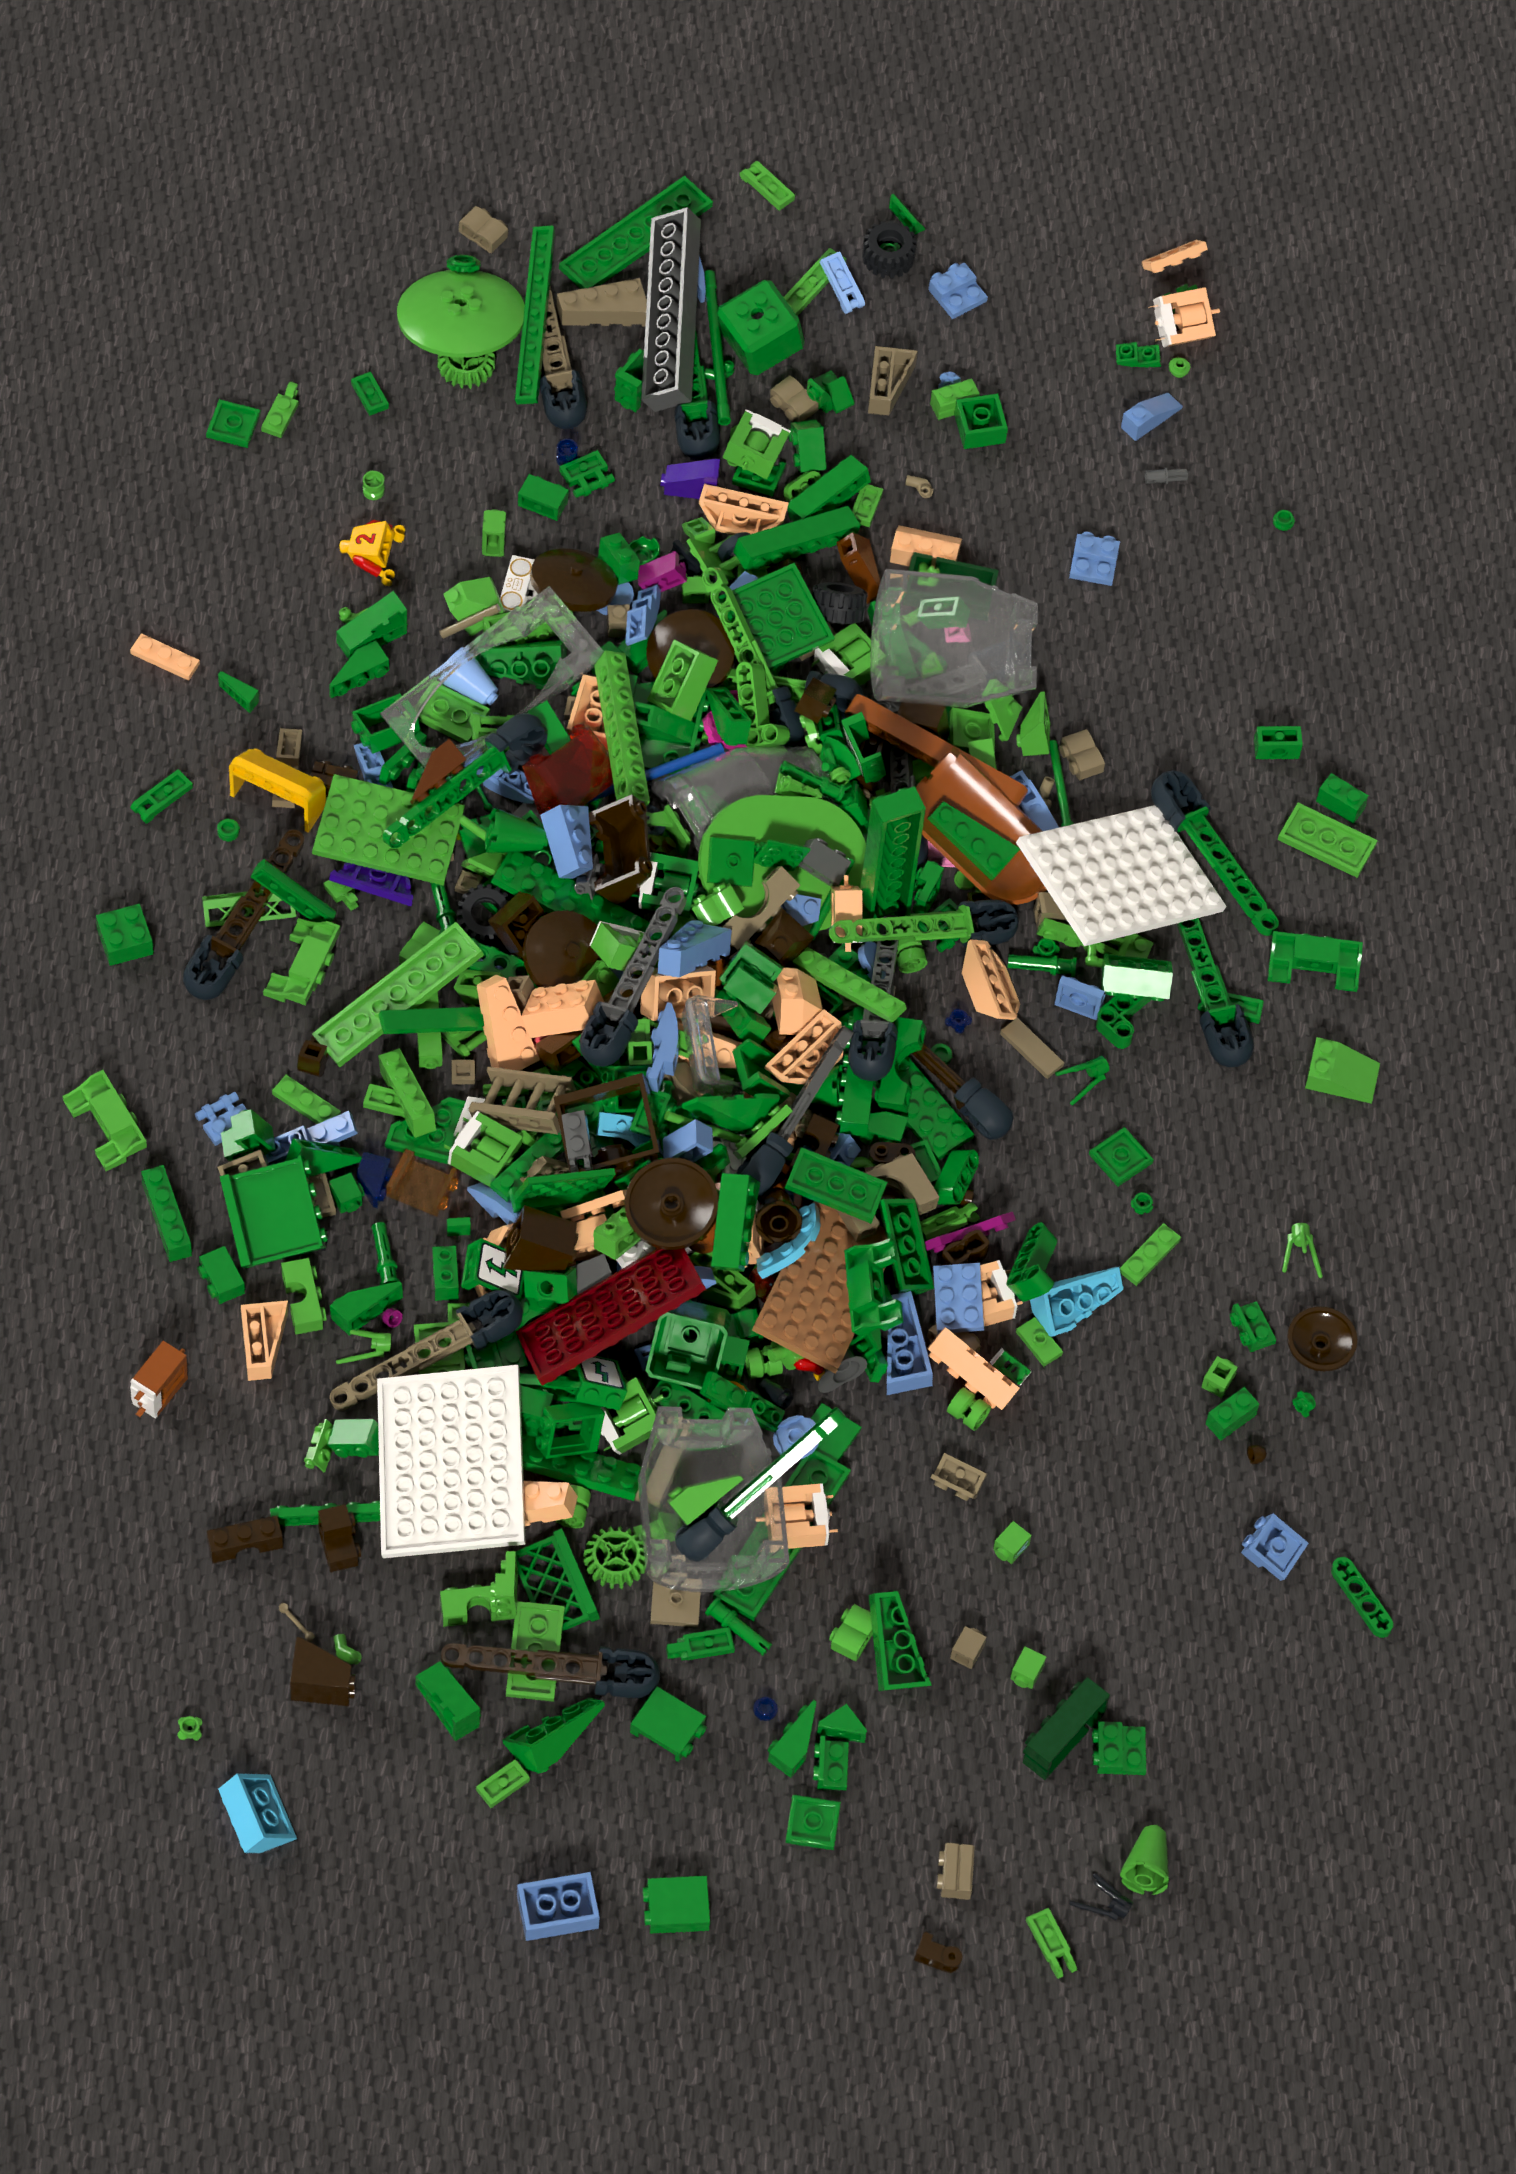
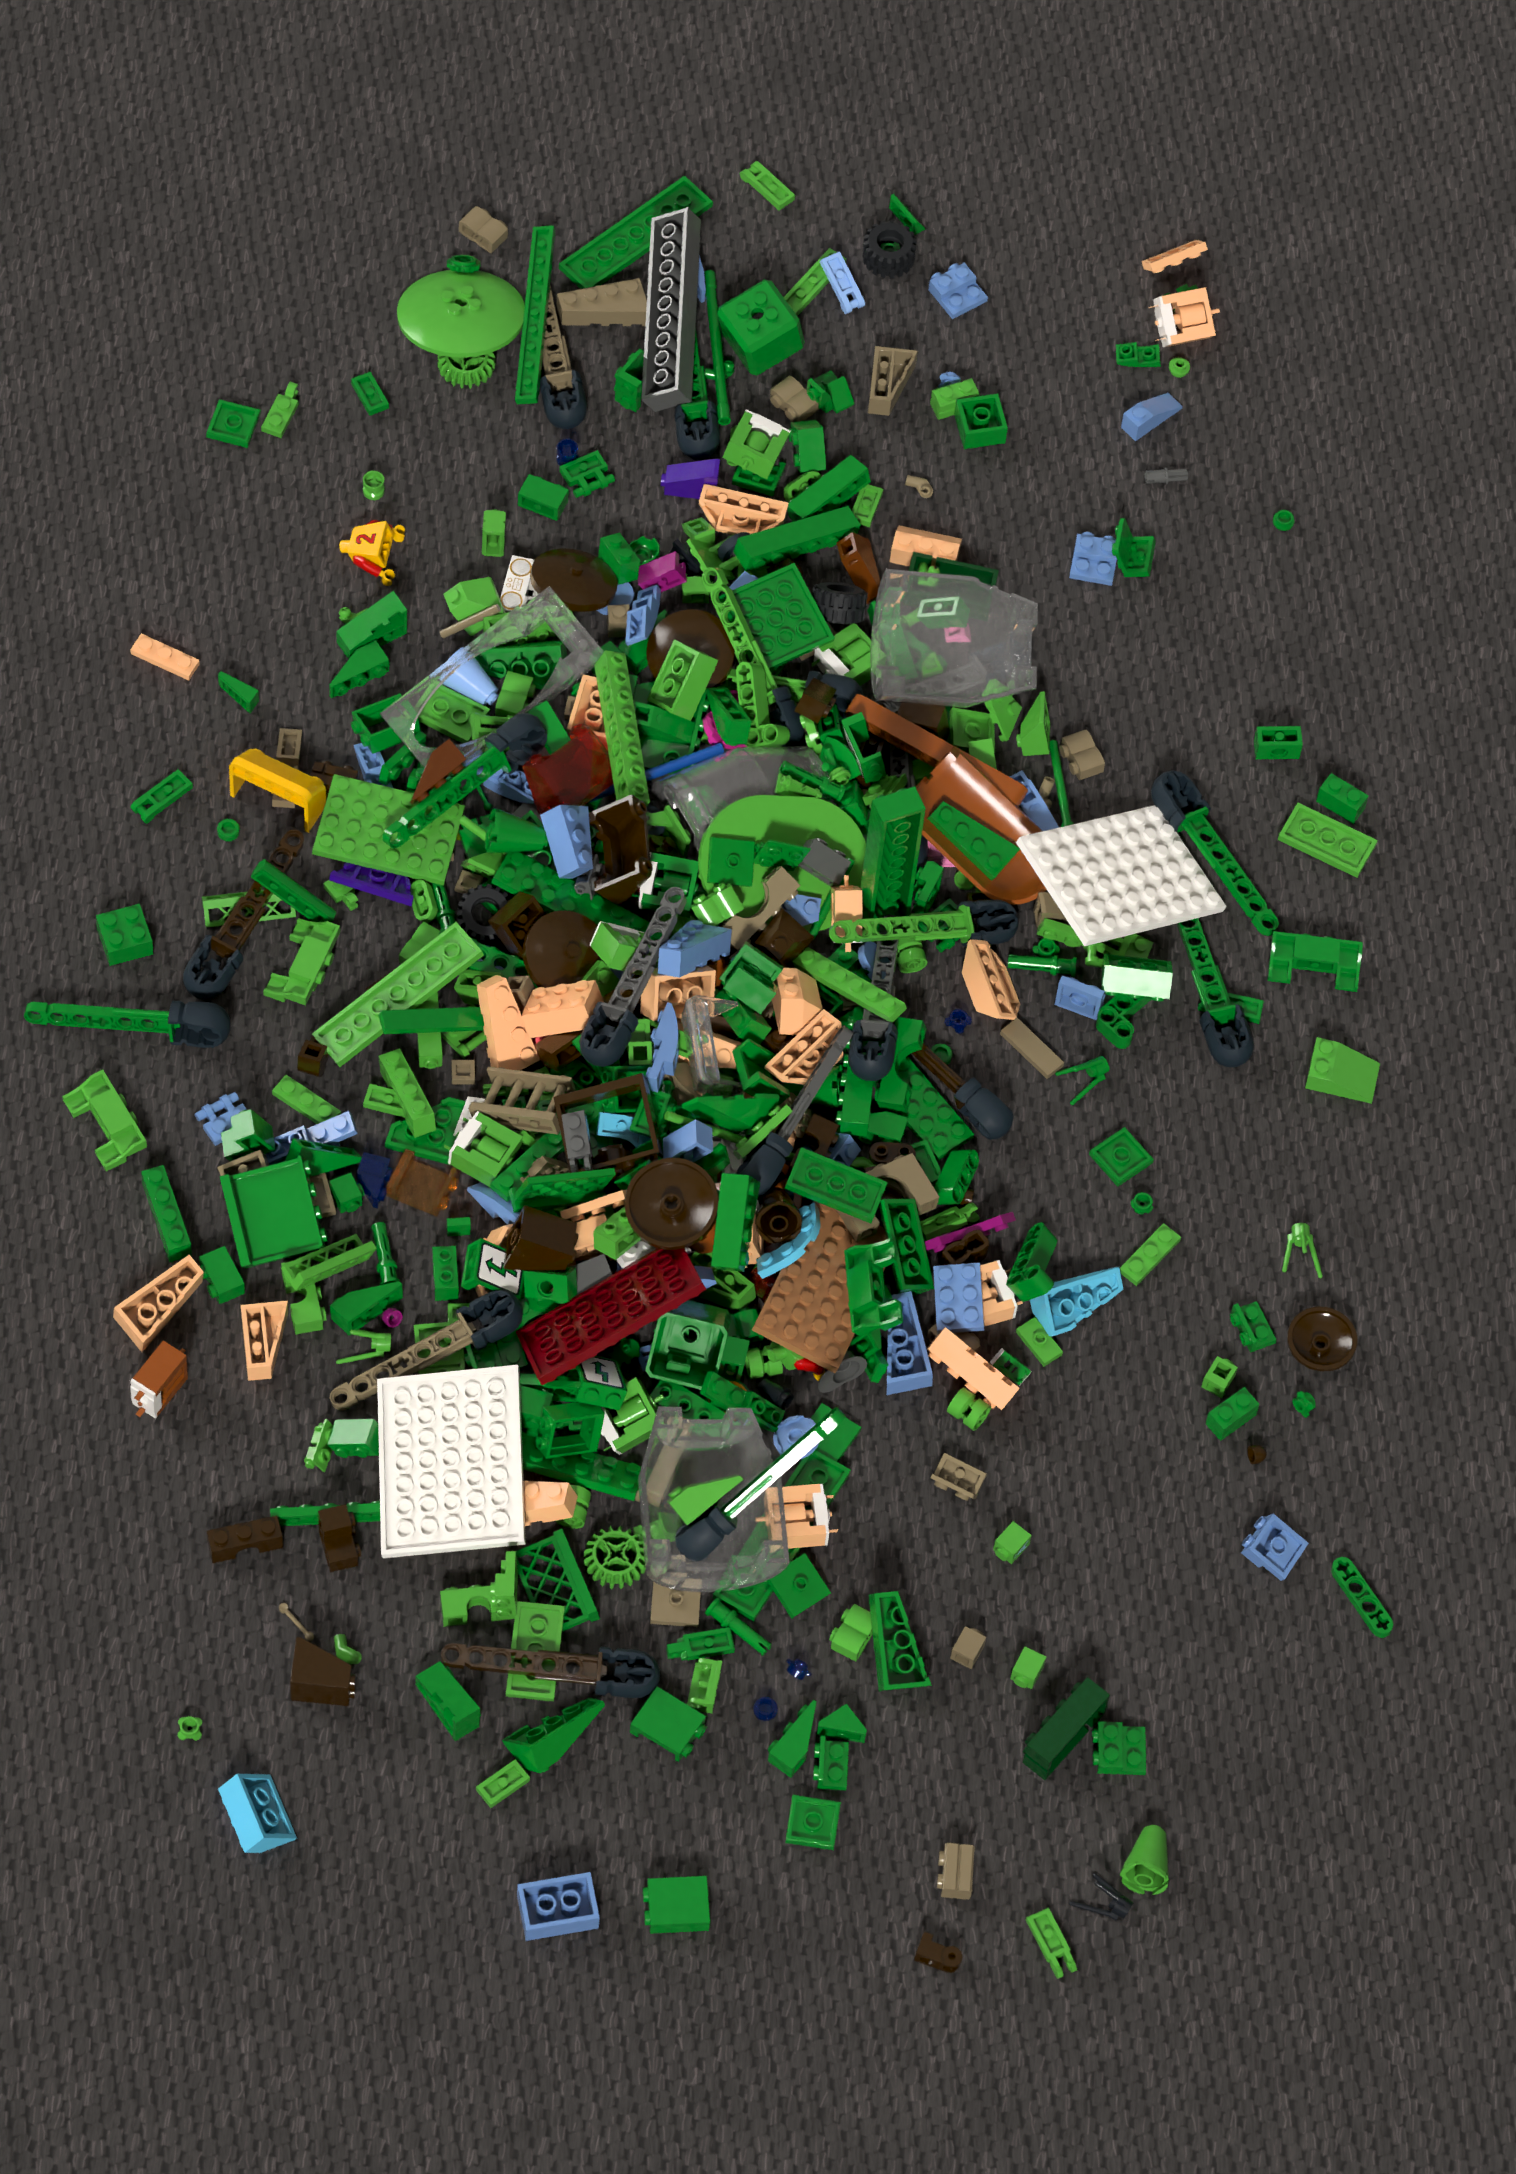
none -> piece [24,1001,231,1048]
none -> light nougat wedge [113,1255,204,1352]
none -> bright green fence [281,1234,377,1291]
none -> bright green plate [410,880,438,923]
none -> bright green brick [495,671,536,717]
none -> green piece [608,1338,640,1367]
none -> bright green hinge [687,1658,722,1713]
none -> green plate [765,1553,831,1619]
none -> clear blue plate [786,1658,812,1680]
none -> bright green plate [863,773,908,806]
none -> green bracket [1112,518,1156,577]

